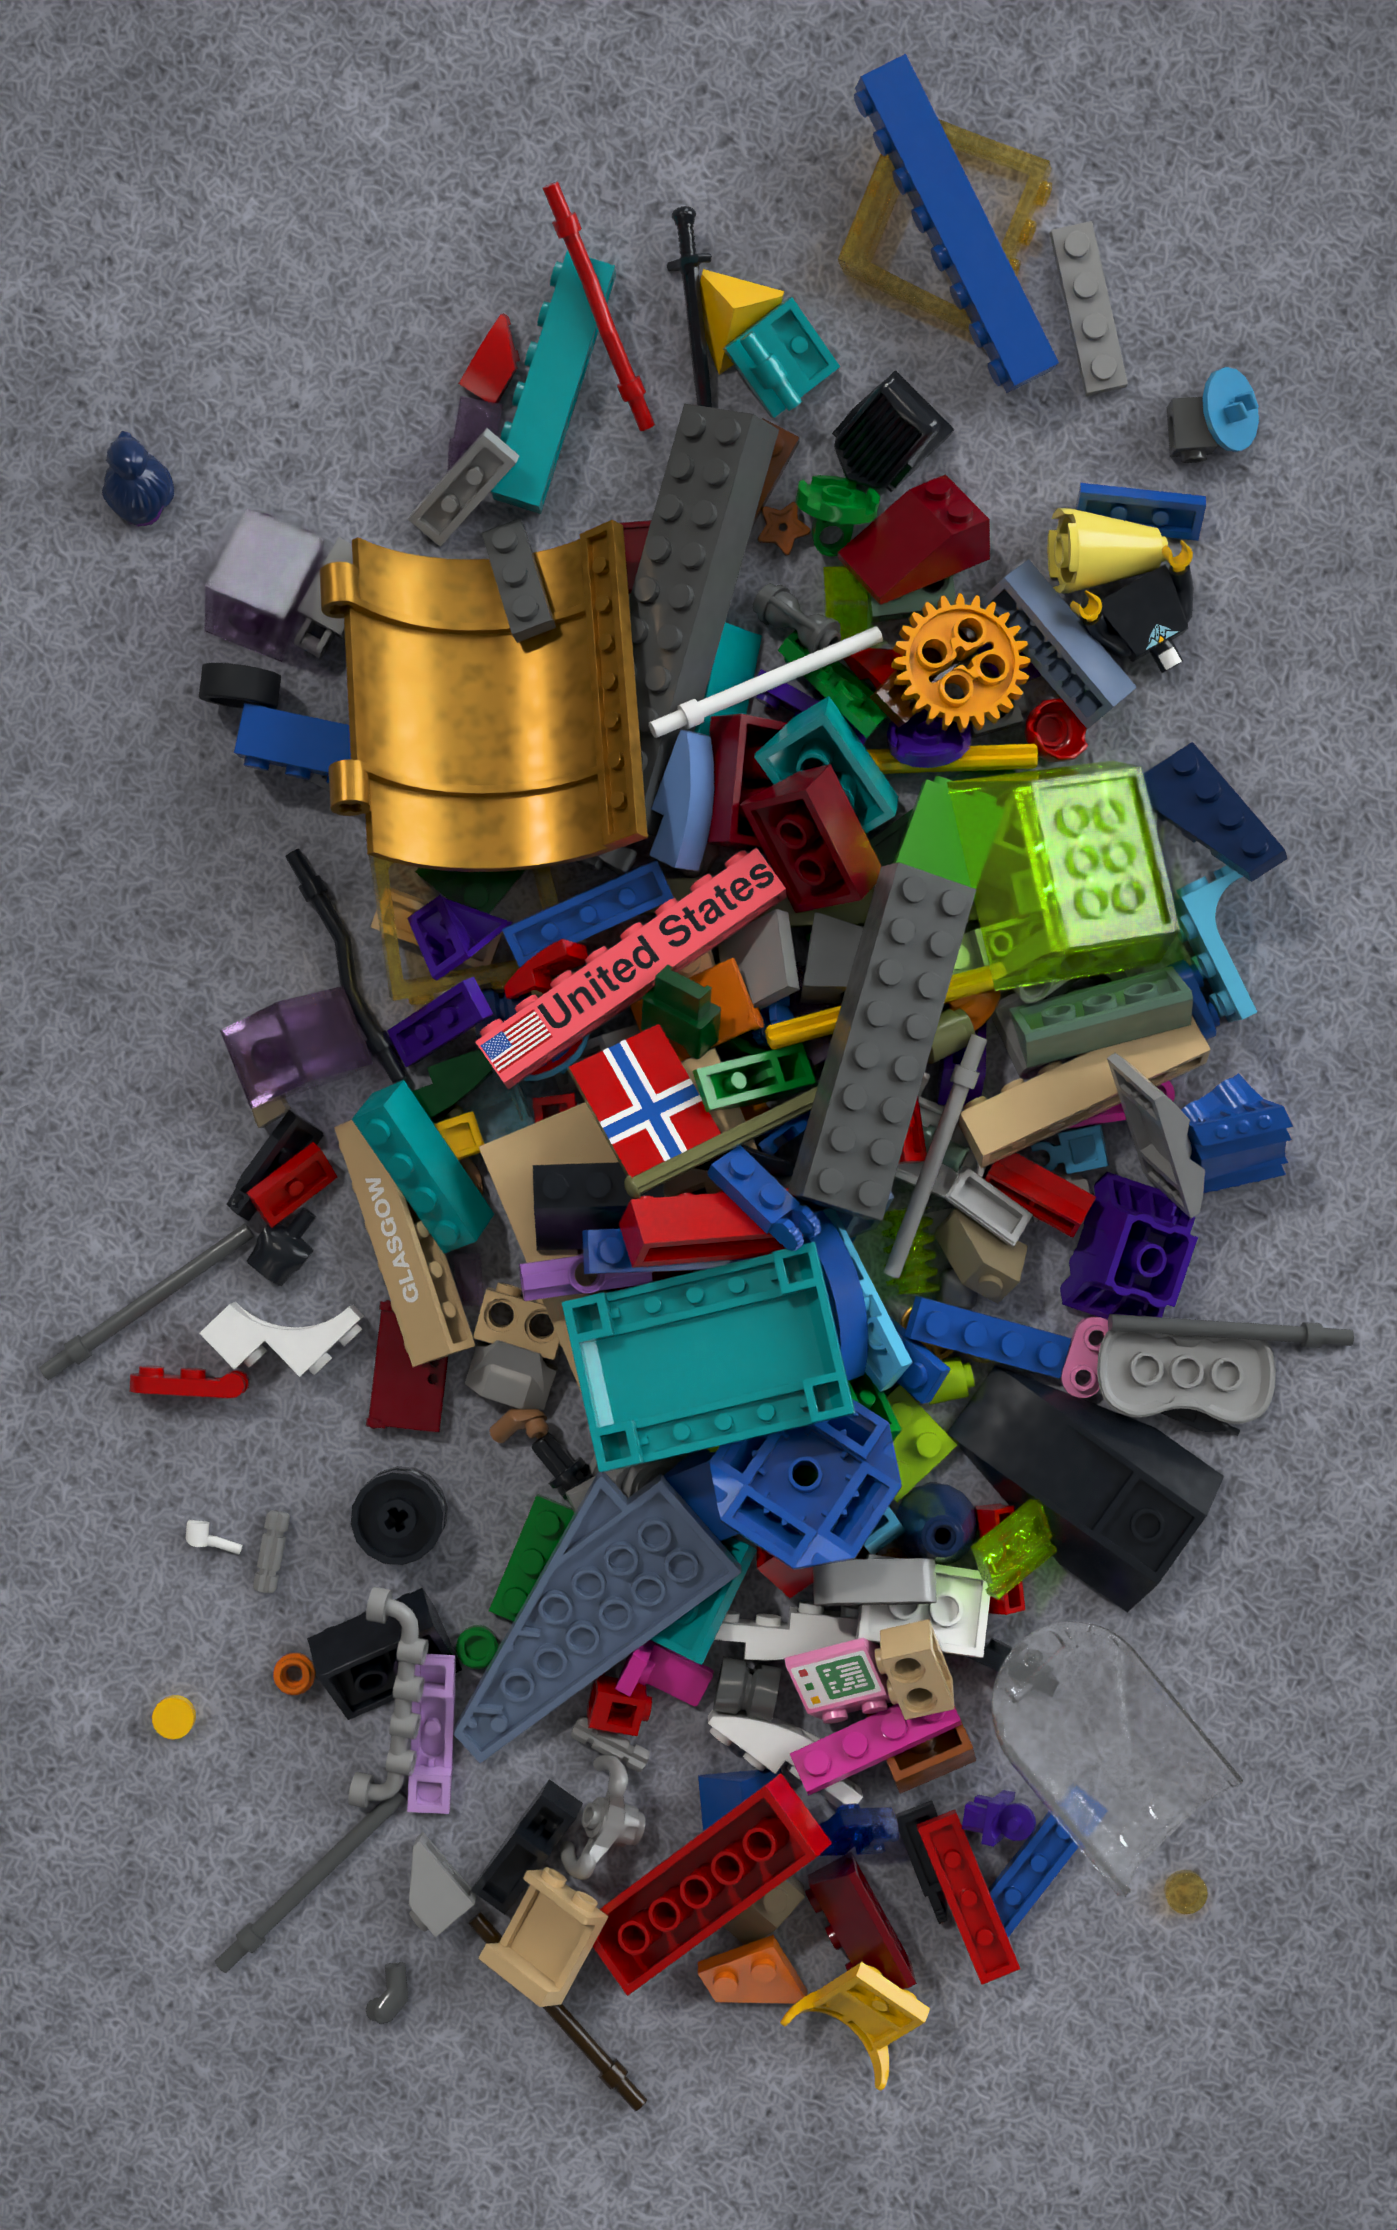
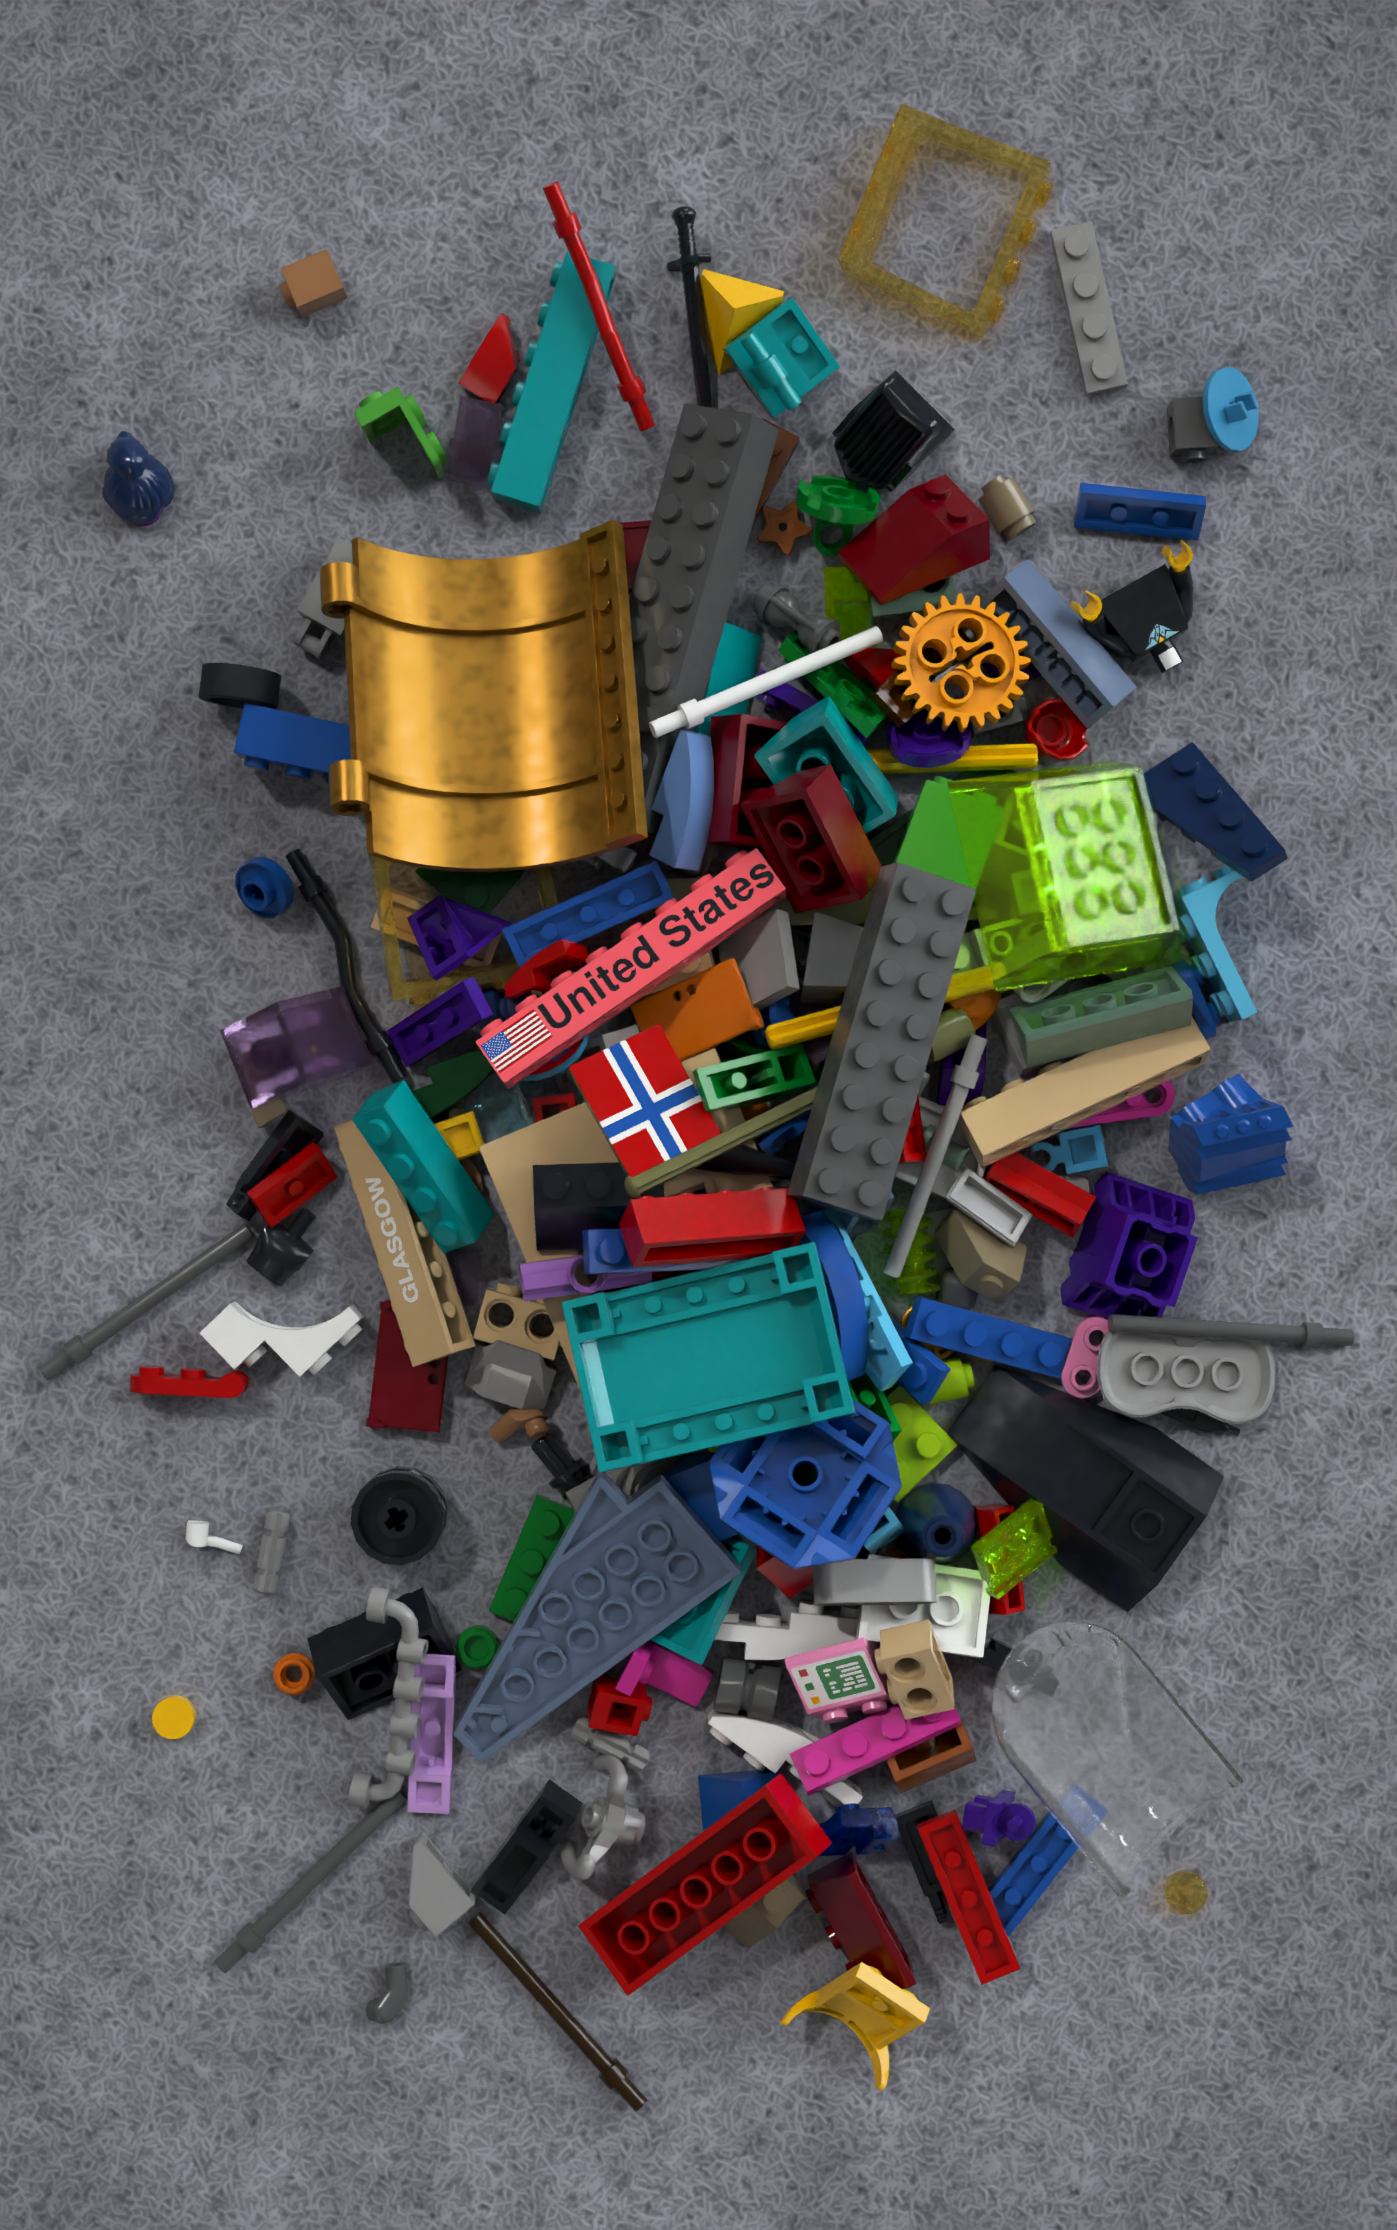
slope [205,508,324,662] -> none
light grey plate [408,428,519,546] -> none
tan panel [478,1867,609,2007] -> none
dark grey plate [481,518,556,643] -> none
dark green piece [641,965,721,1059] -> none
orange wing [698,1935,807,2004] -> none
blue hinge [707,1145,822,1252] -> none
blue brick [854,54,1059,393] -> none
light yellow cone [1047,508,1168,593] -> none
light grey slope [1107,1053,1205,1218] -> none
none -> blue plate [235,857,294,919]
none -> medium nougat brick [279,249,348,317]
none -> bright green bracket [354,387,449,479]
none -> dark tan brick [978,475,1037,541]

